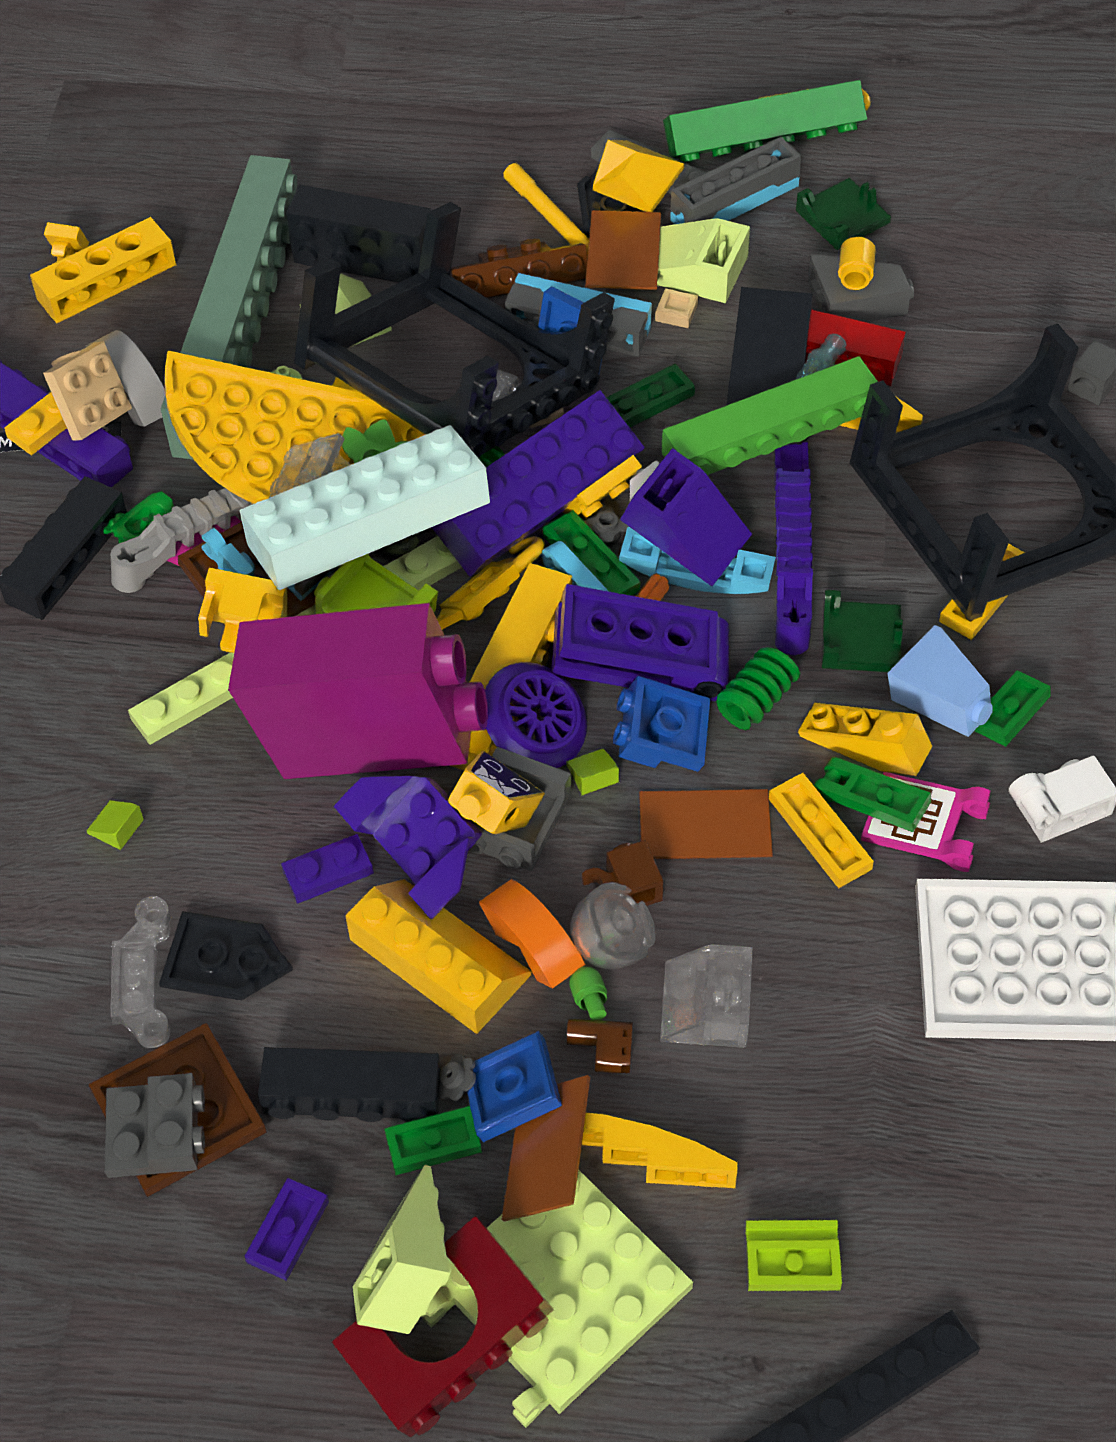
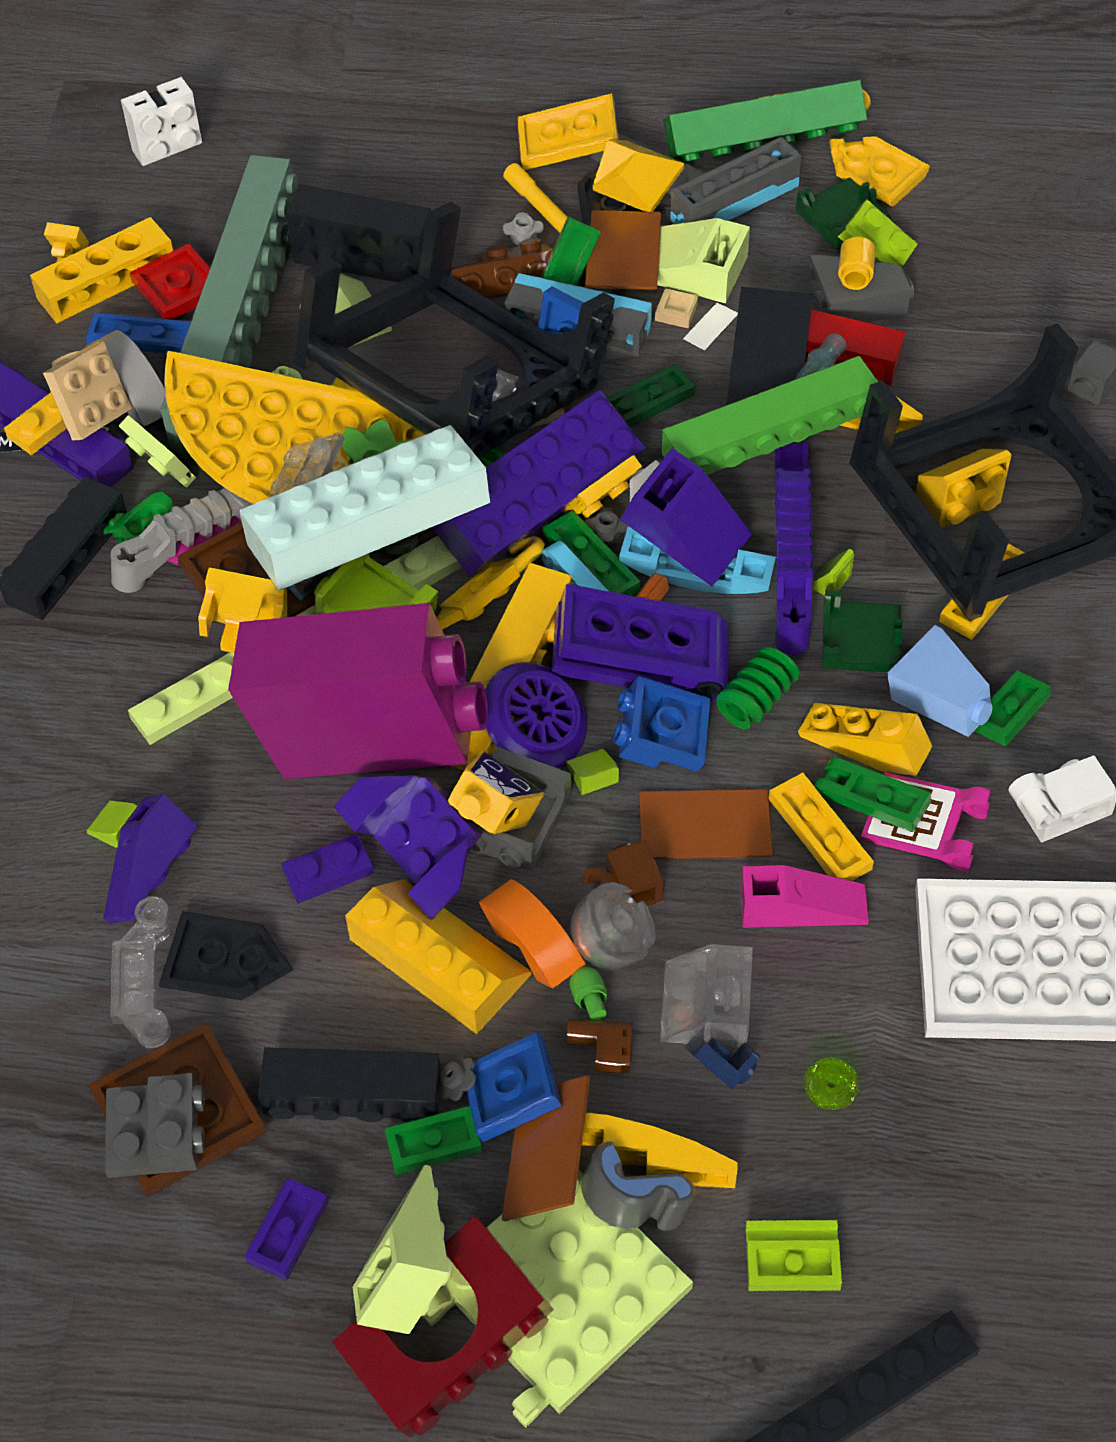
medium azure plate [201,528,255,576] -> none
none -> blue tile [85,313,191,354]
none -> dark purple slope [103,794,198,923]
none -> yellowish green plate [119,415,196,488]
none -> white piece [121,77,202,166]
none -> red plate [129,243,210,320]
none -> light grey plate [503,212,543,246]
none -> yellow tile [517,94,619,170]
none -> green tile [541,216,601,286]
none -> dark grey animal [581,1141,696,1231]
none -> white sticker [683,303,738,350]
none -> dark blue bracket [685,1034,760,1090]
none -> dark pink slope [740,865,869,928]
none -> clear neon green plate [804,1057,859,1110]
none -> lime slope [812,549,855,596]
none -> yellow tile [830,136,930,207]
none -> lime plate [838,200,918,267]
none -> yellow slope [915,449,1012,528]

